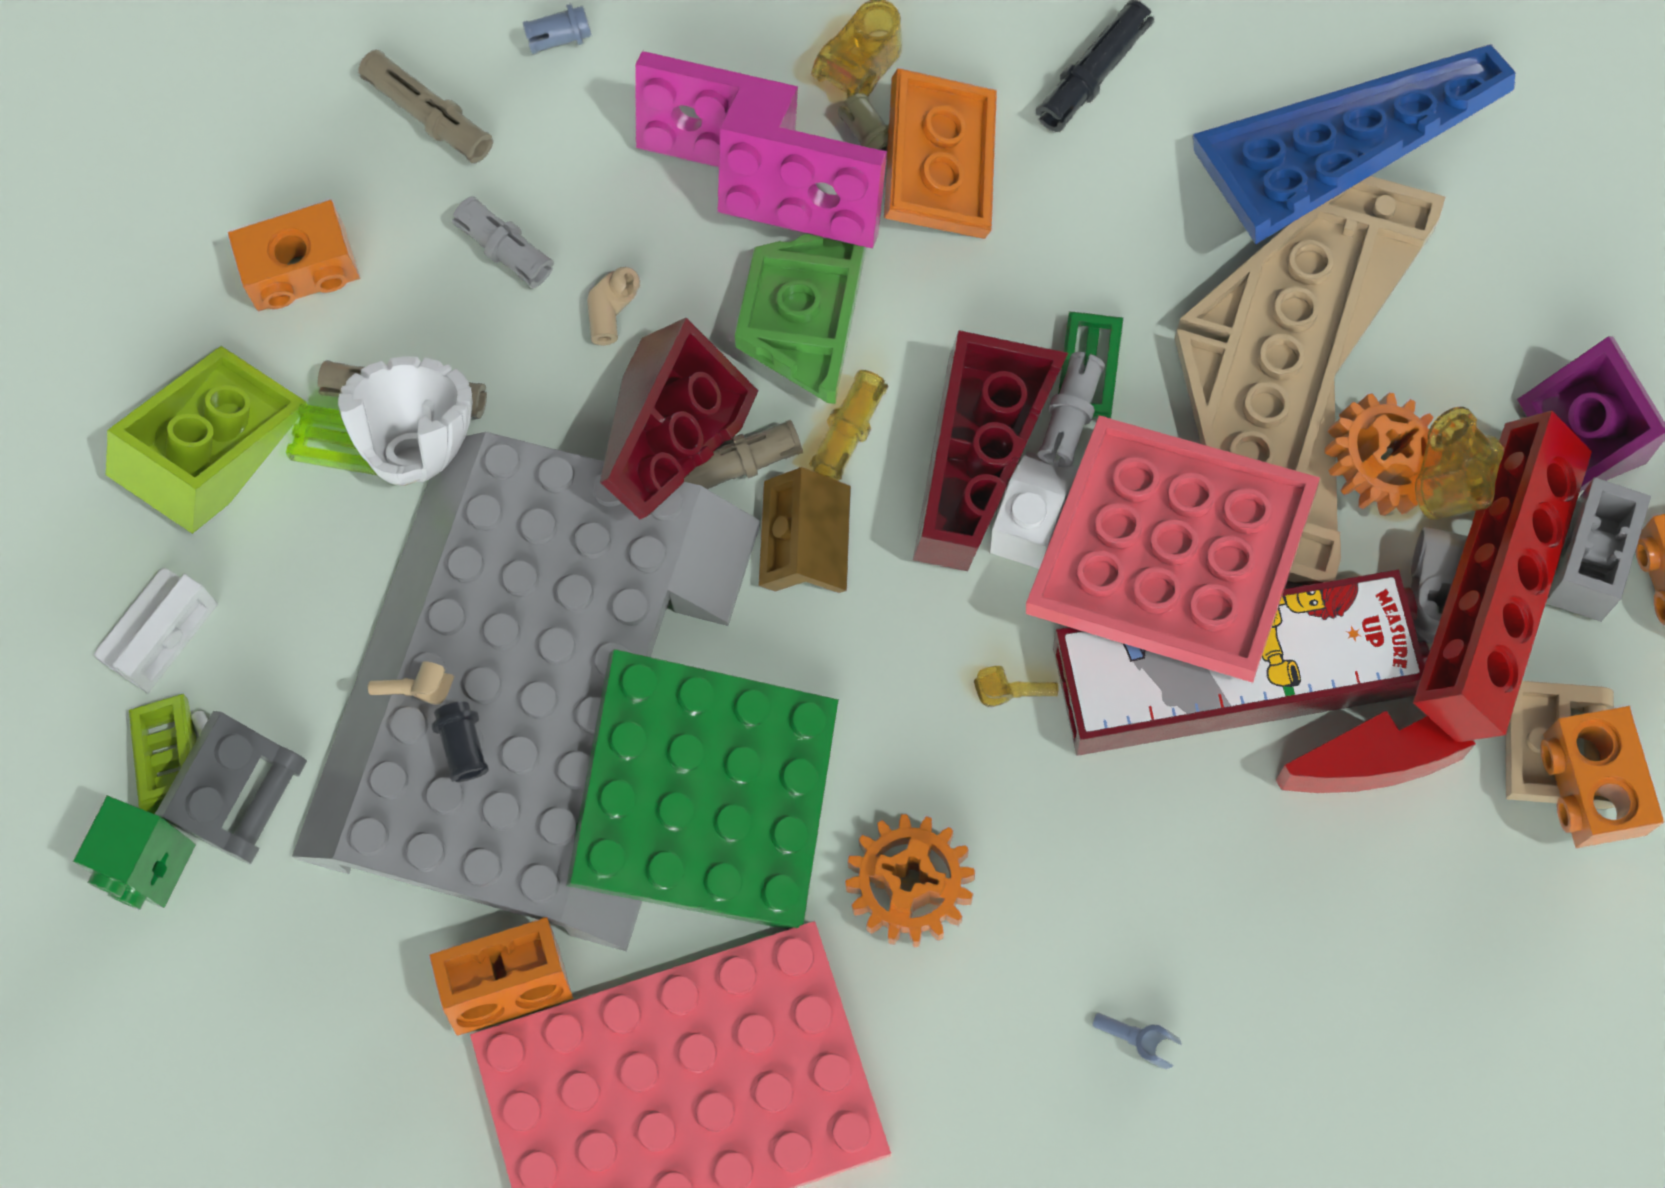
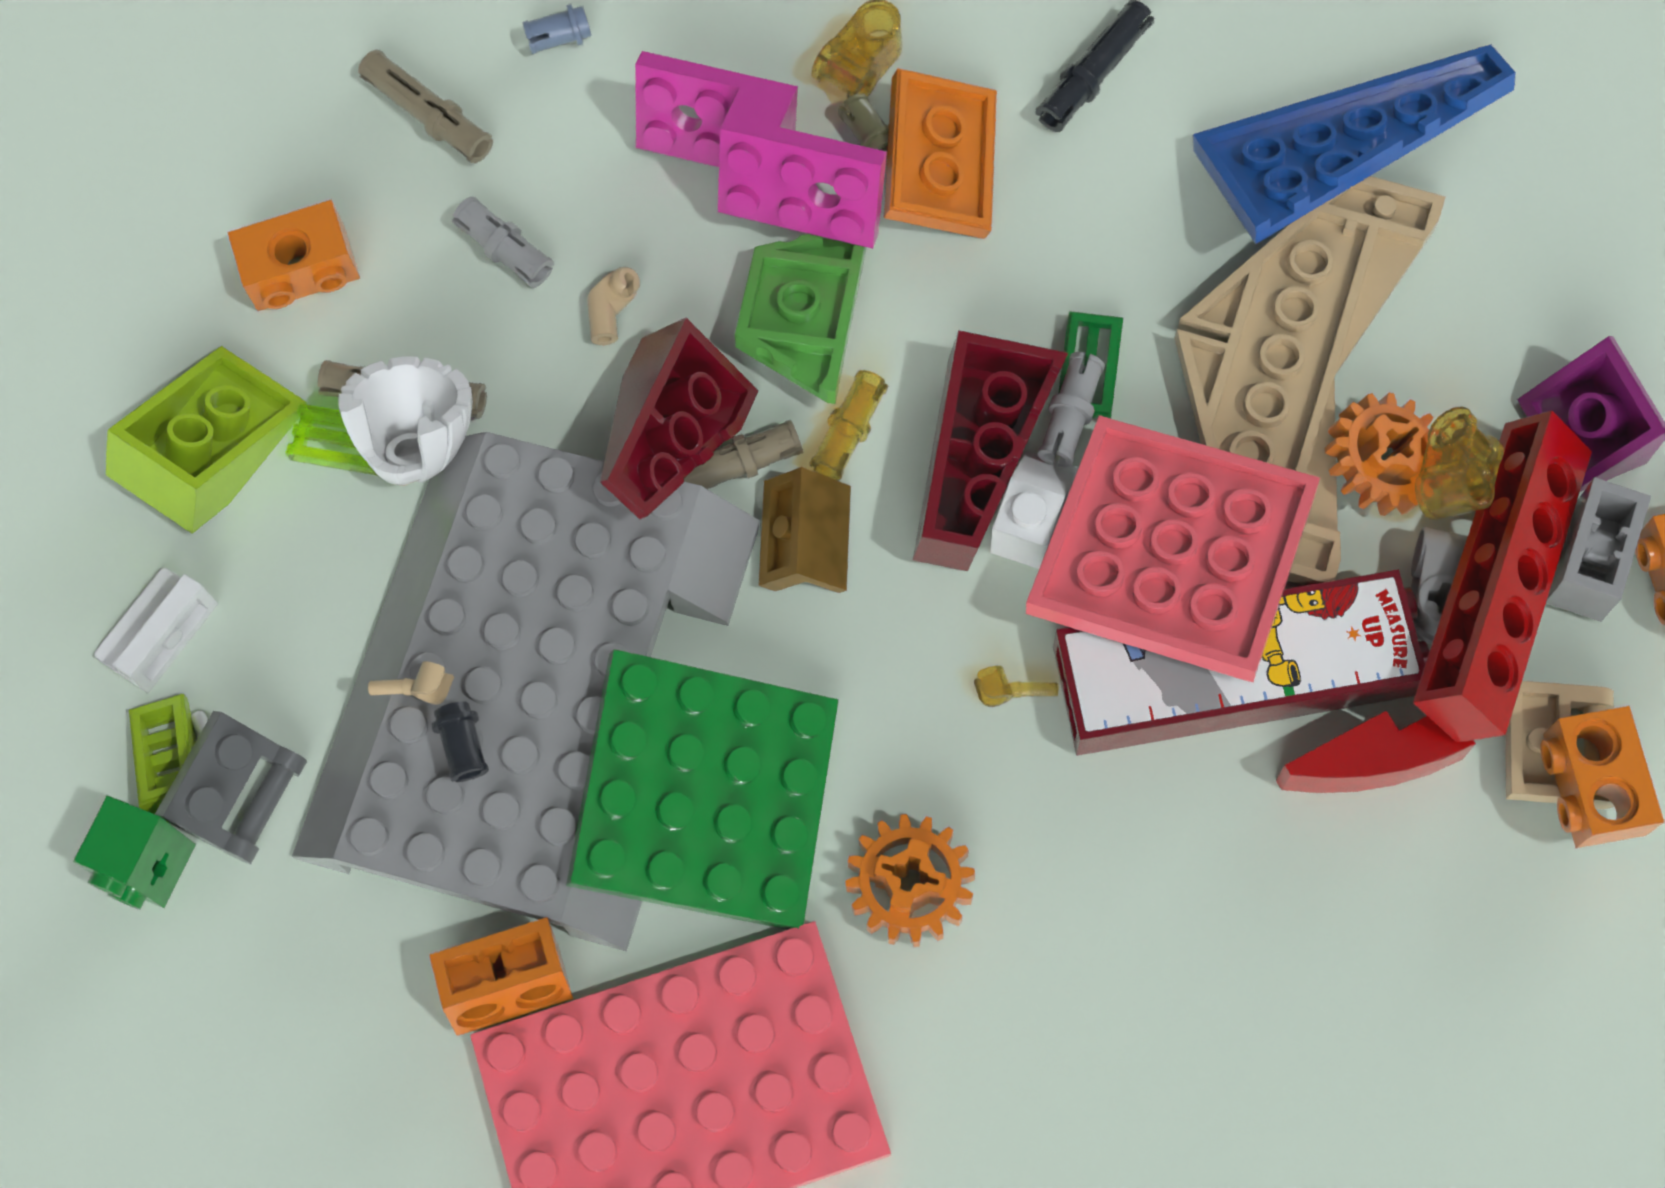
sand blue hand [1093,1013,1182,1069] -> none

